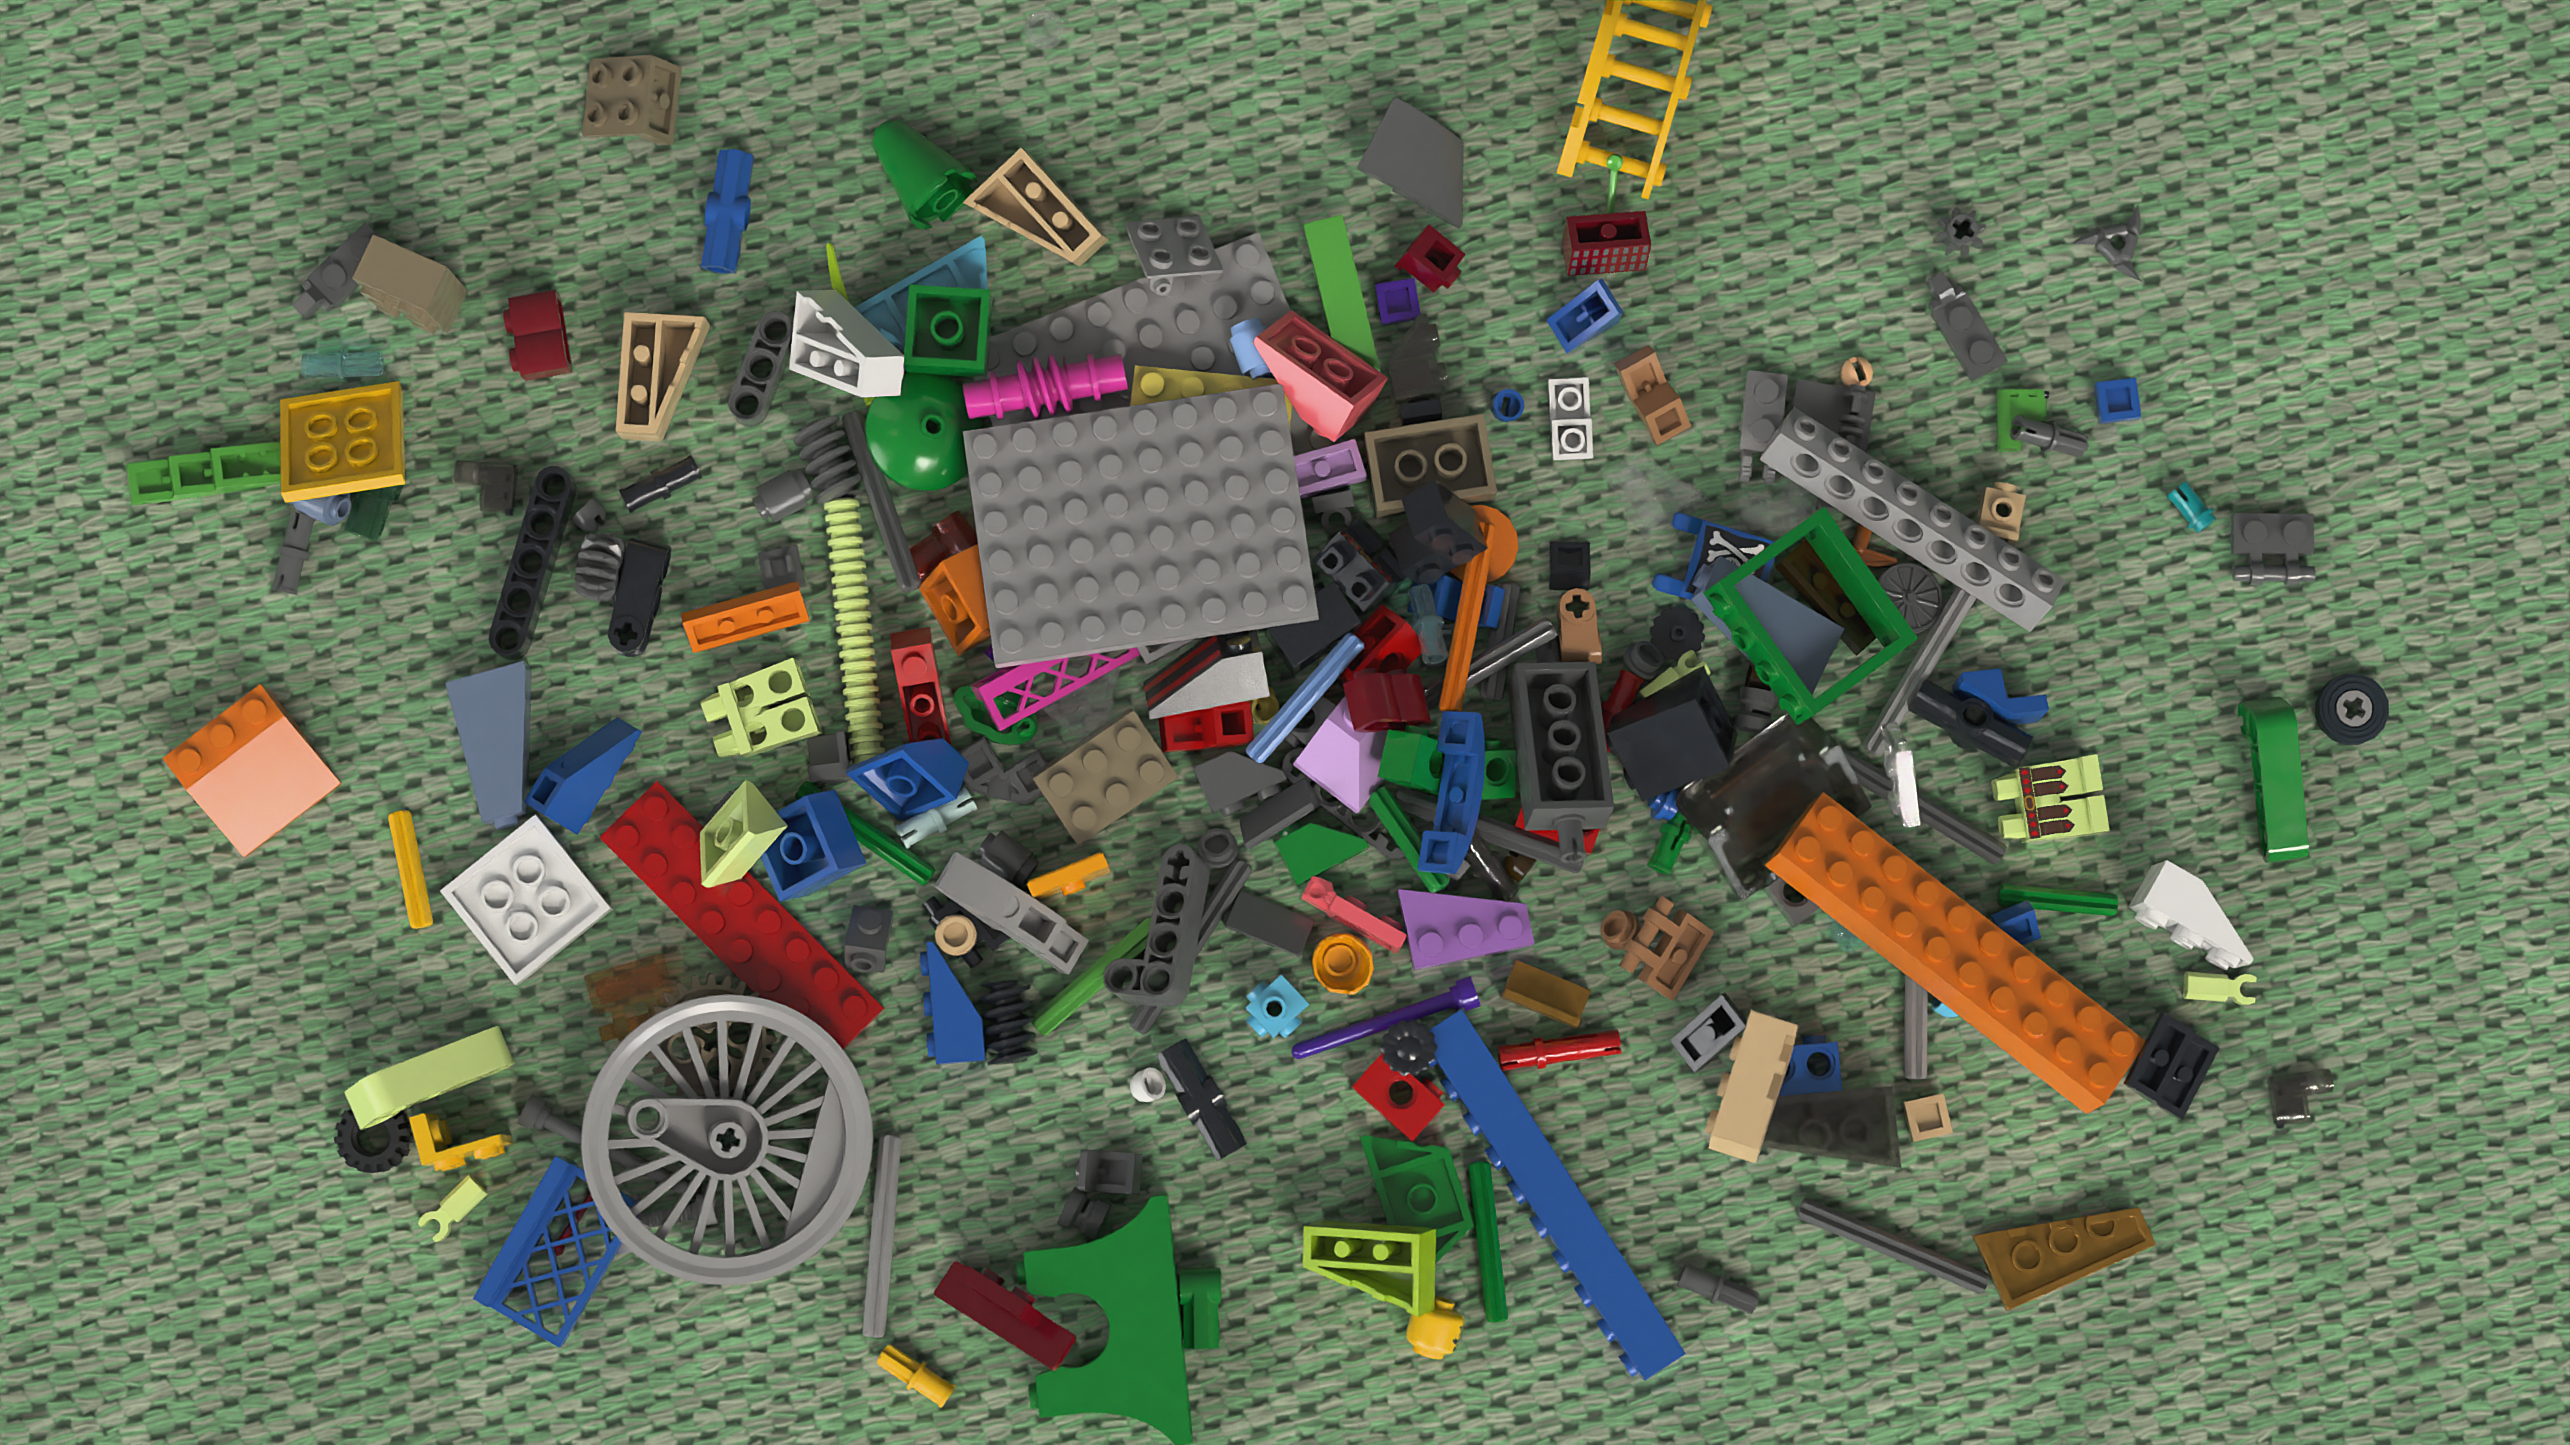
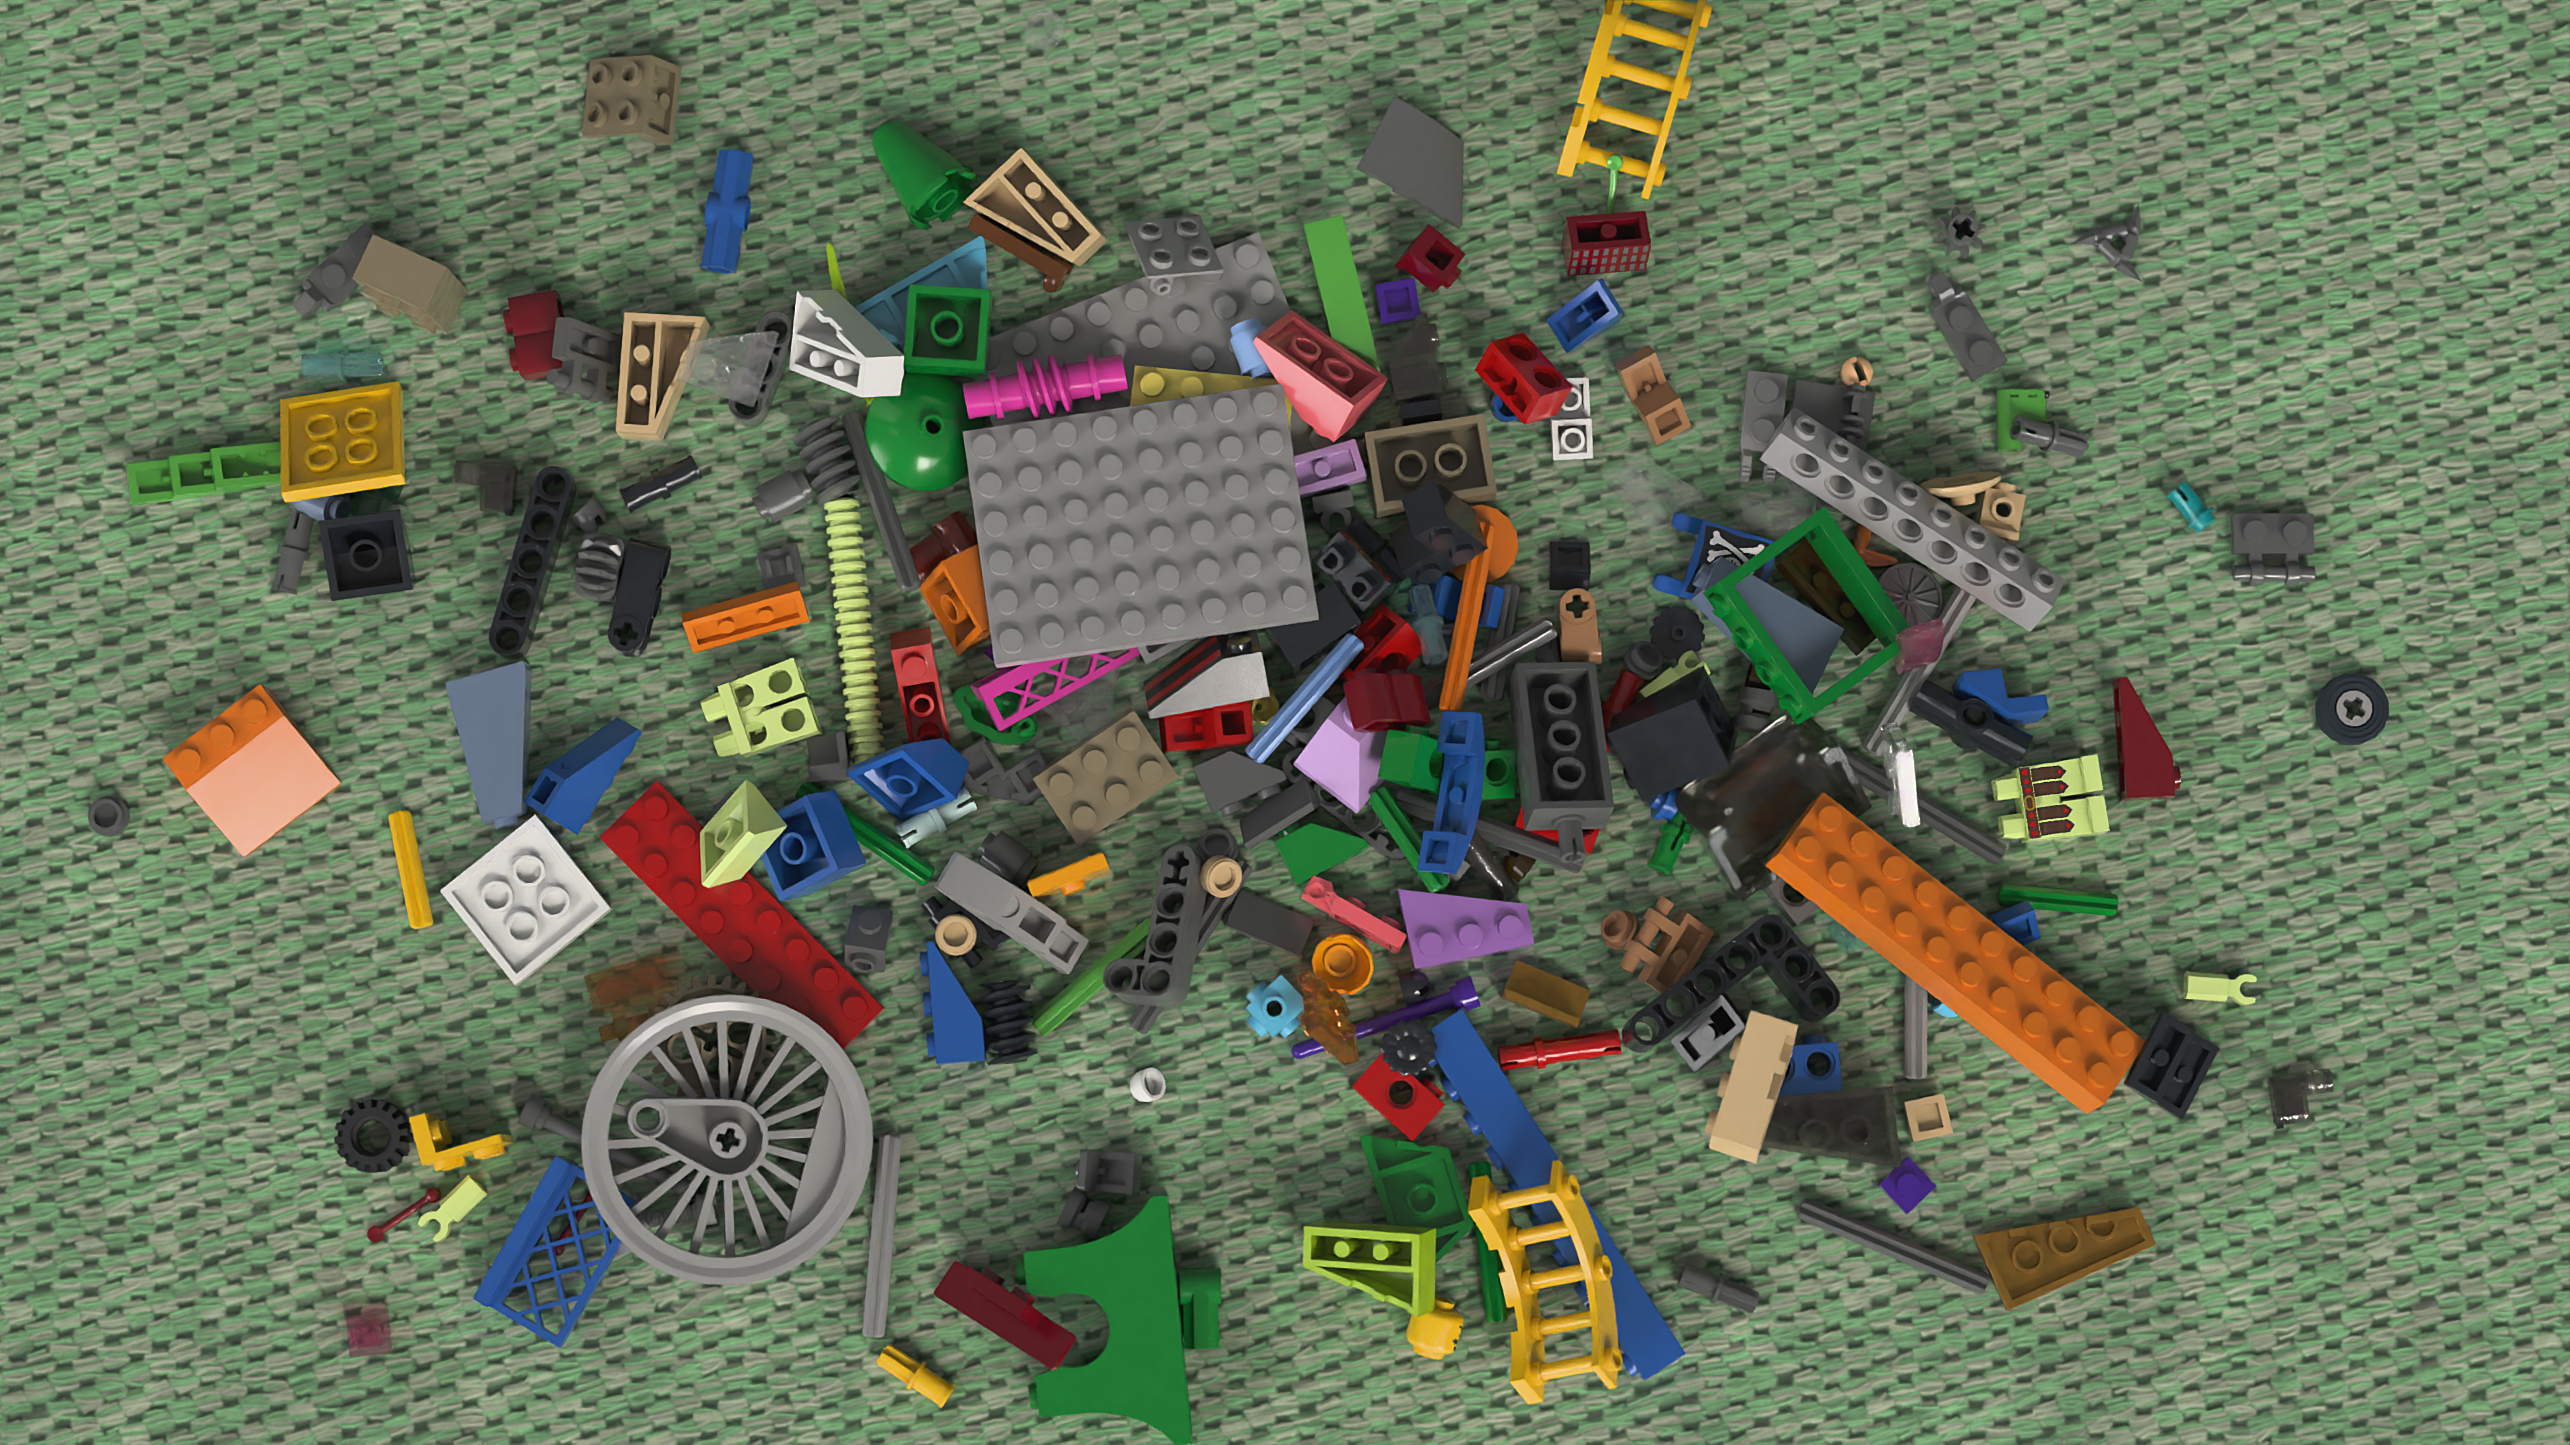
yellowish green beam [344,1026,515,1130] -> none
black piece [1156,1038,1247,1161] -> none
blue plate [2094,378,2142,424] -> none
white slope [2128,860,2253,970] -> none
green beam [2238,697,2309,863] -> none
none -> dark grey plate [88,796,130,837]
none -> black slope [318,509,416,601]
none -> clear pink tile [346,1312,393,1358]
none -> dark red hinge [367,1187,441,1242]
none -> dark grey plate [547,317,623,403]
none -> clear wing [676,331,779,407]
none -> reddish brown hinge [967,213,1074,293]
none -> tan tile [1200,855,1242,898]
none -> clear orange plate [1297,970,1359,1066]
none -> black hinge [1399,970,1431,1005]
none -> yellow fence [1468,1160,1623,1405]
none -> red brick [1475,332,1573,425]
none -> black beam [1622,915,1841,1053]
none -> dark purple plate [1877,1157,1936,1214]
none -> clear pink slope [1893,617,1944,674]
none -> tan dish [1920,471,2001,506]
none -> dark red slope [2112,677,2181,801]

